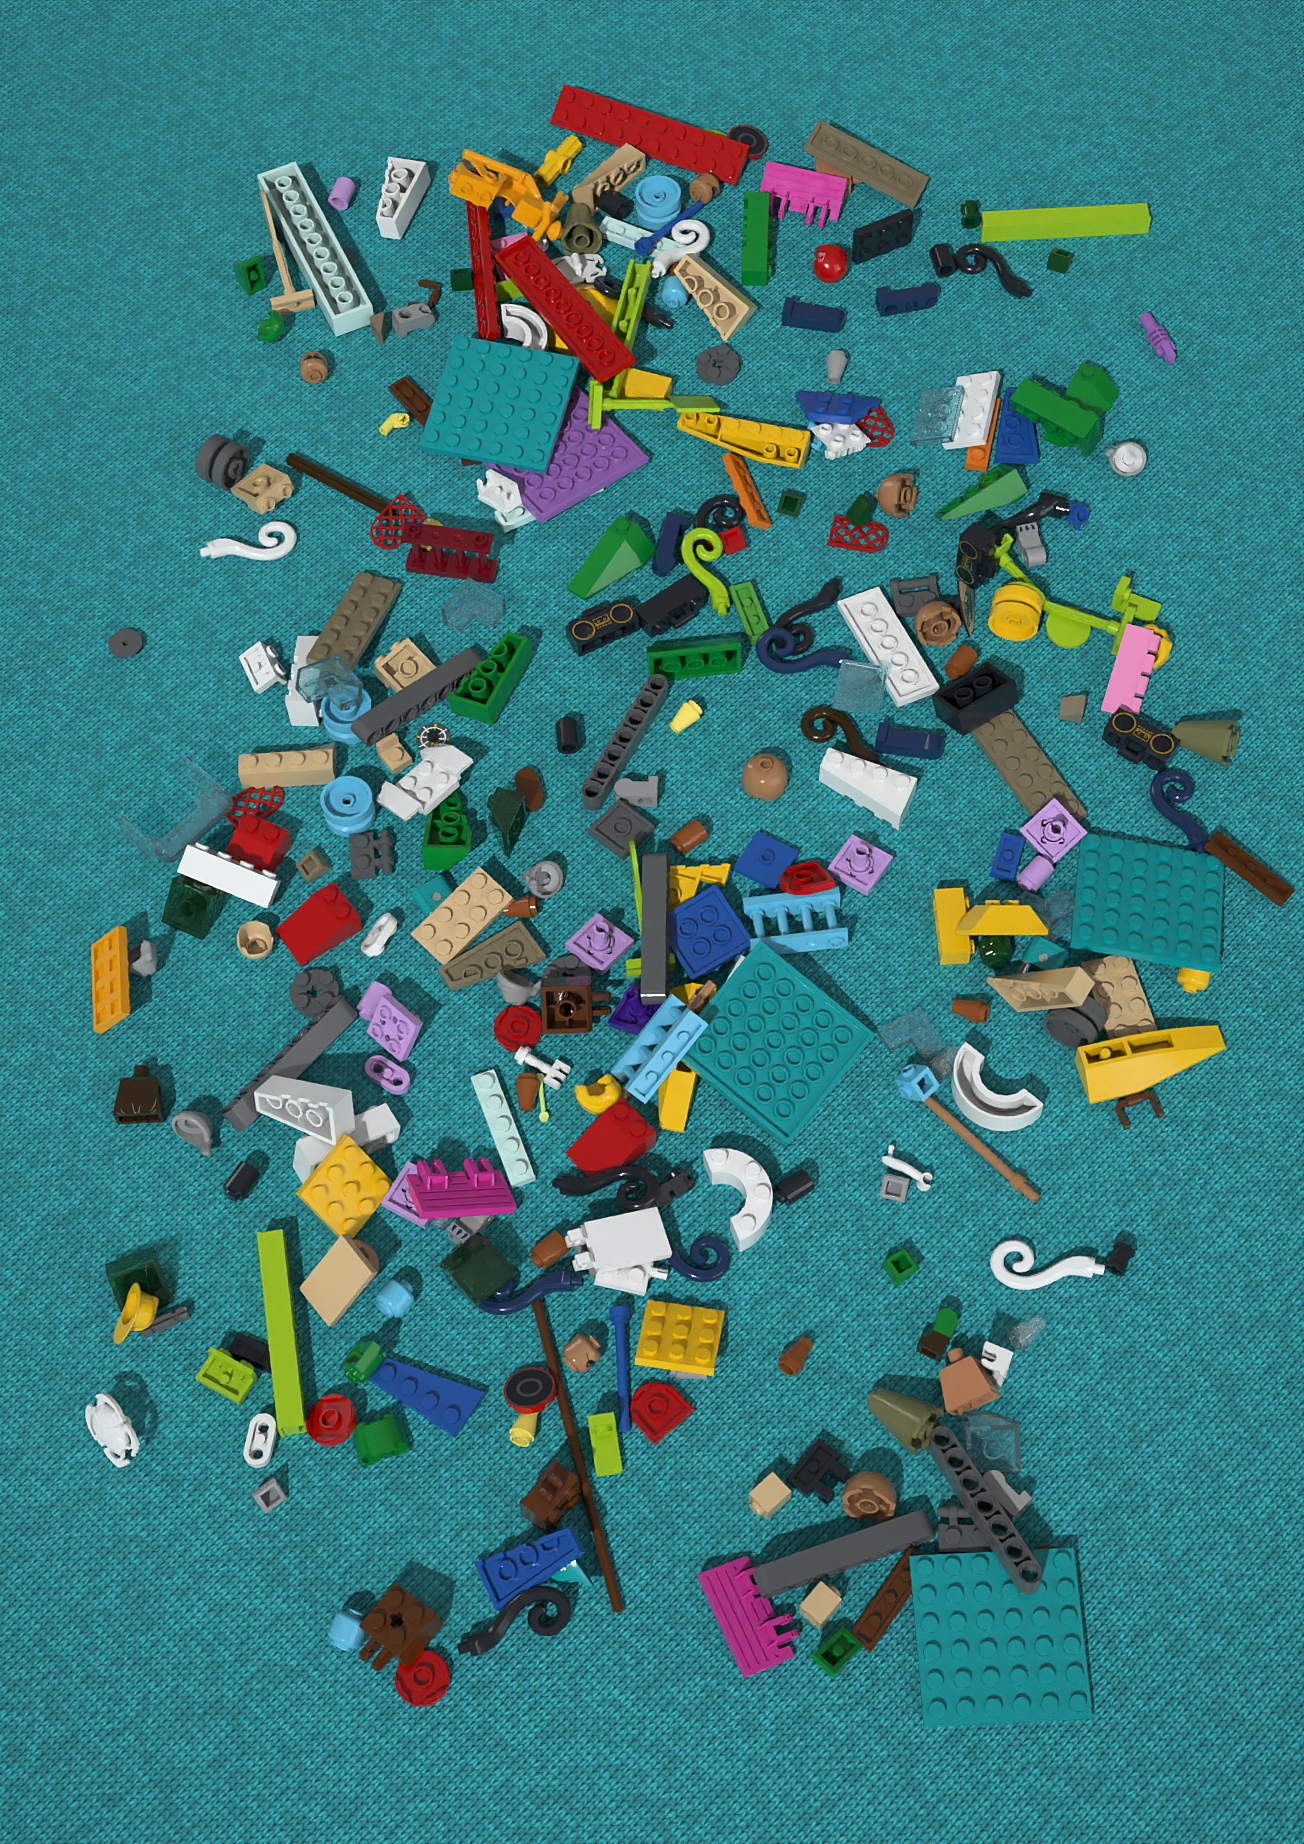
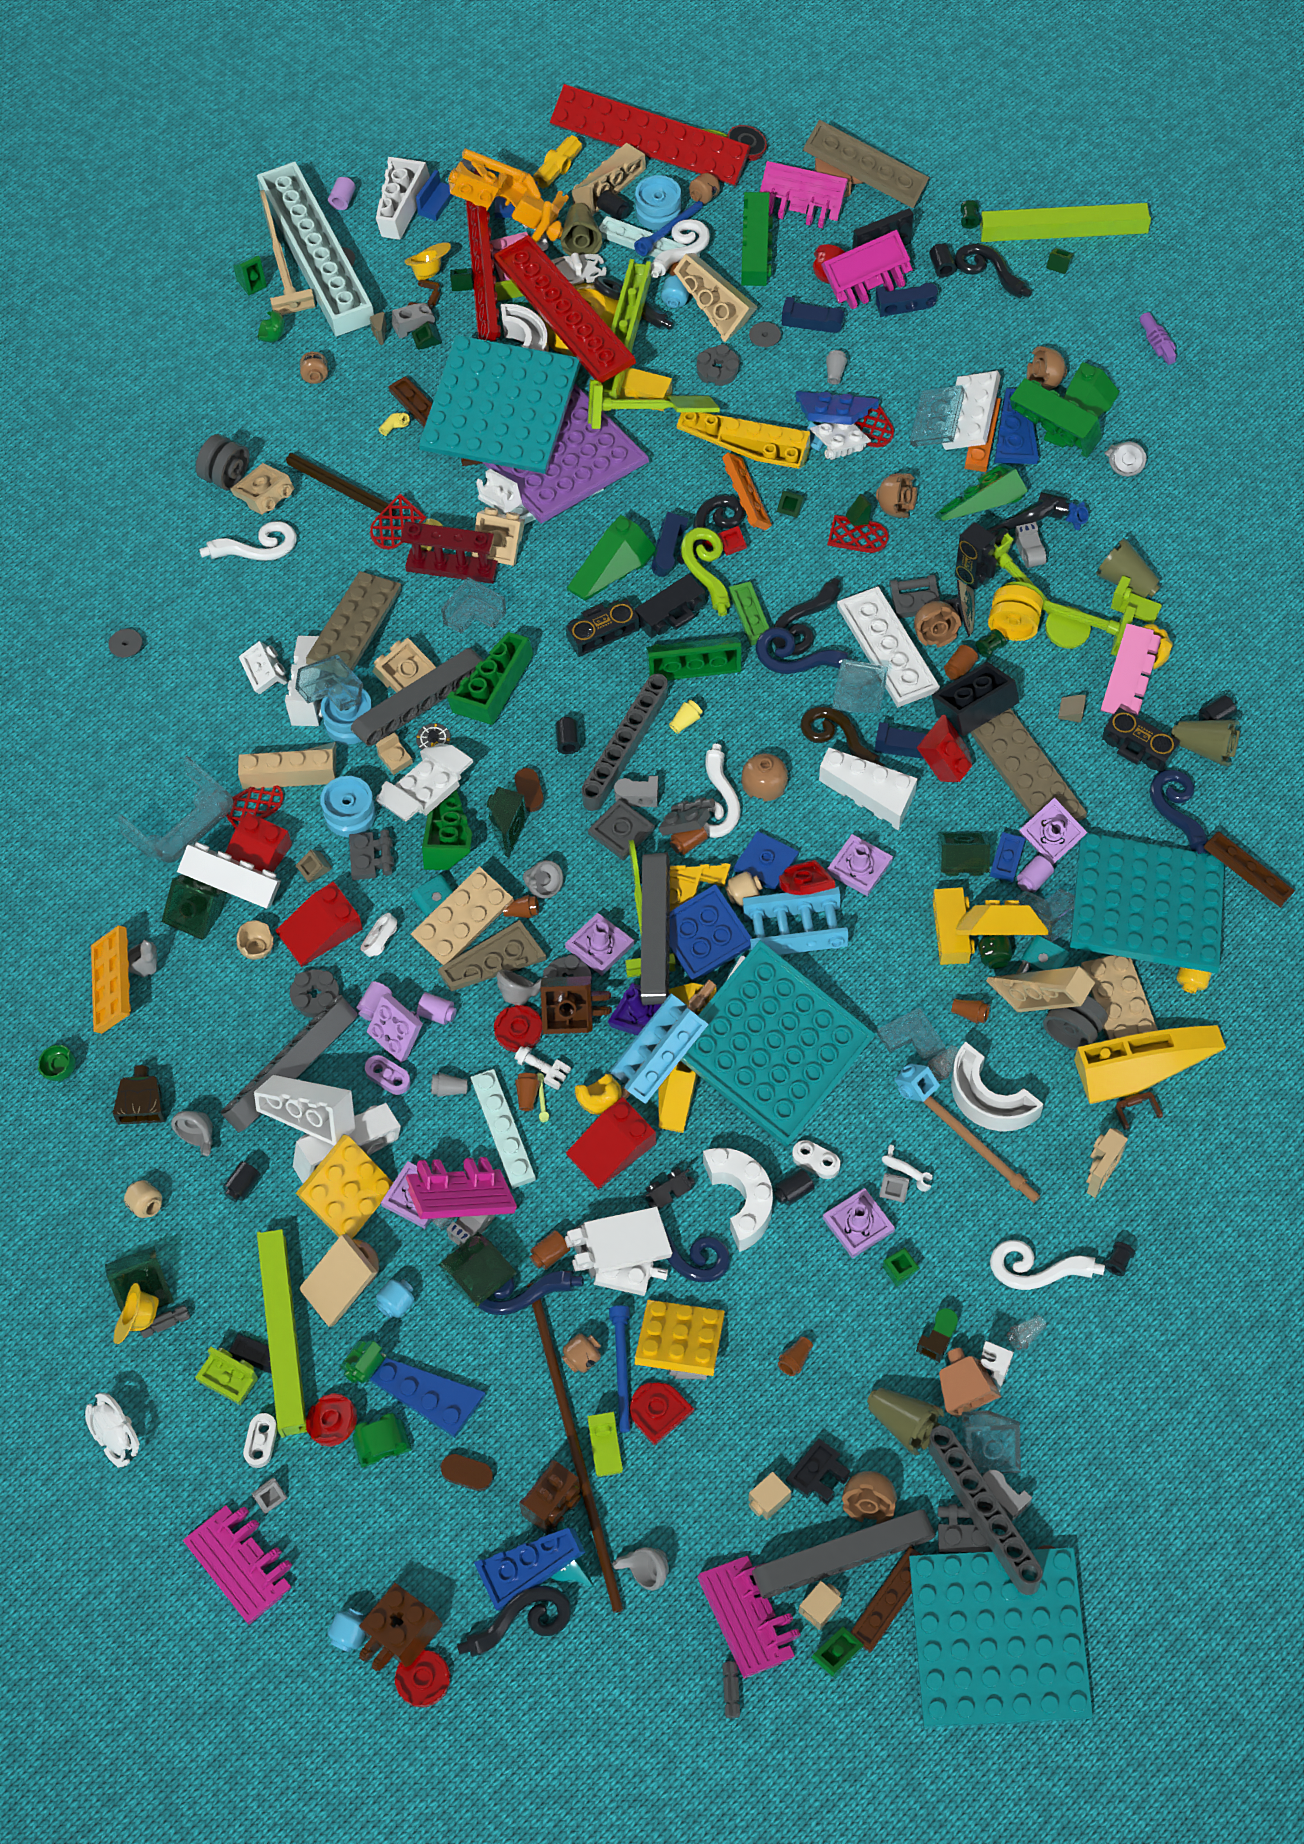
tile [503,1367,557,1414] -> none
light yellow cone [509,1412,539,1447] -> none
black plant [552,1165,660,1212] -> none
none -> green hair [38,1045,76,1081]
none -> tan head [124,1180,162,1218]
none -> dark pink hinge [183,1506,292,1625]
none -> yellow piece [404,243,451,281]
none -> dark green slope [412,321,442,350]
none -> blue panel [416,170,454,221]
none -> lavender brick [417,992,457,1025]
none -> light grey cone [431,1072,467,1097]
none -> reddish brown tile [441,1454,493,1491]
none -> tan plate [471,507,525,566]
none -> light grey hat [612,1547,669,1591]
none -> dark grey plate [659,797,715,836]
none -> white plant [703,744,740,838]
none -> dark grey axle [723,1661,740,1719]
none -> tan head [725,871,763,907]
none -> dark grey piece [749,322,781,347]
none -> white plate [792,1140,840,1179]
none -> dark pink hinge [821,230,913,309]
none -> lavender plate [822,1188,895,1259]
none -> red slope [917,715,972,782]
none -> clear green slope [938,832,990,876]
none -> dark green bush [975,629,1006,659]
none -> medium nougat cylinder [1027,346,1067,390]
none -> tan plate [1086,1128,1128,1198]
none -> olive cone [1095,538,1160,598]
none -> black brick [1199,695,1236,721]

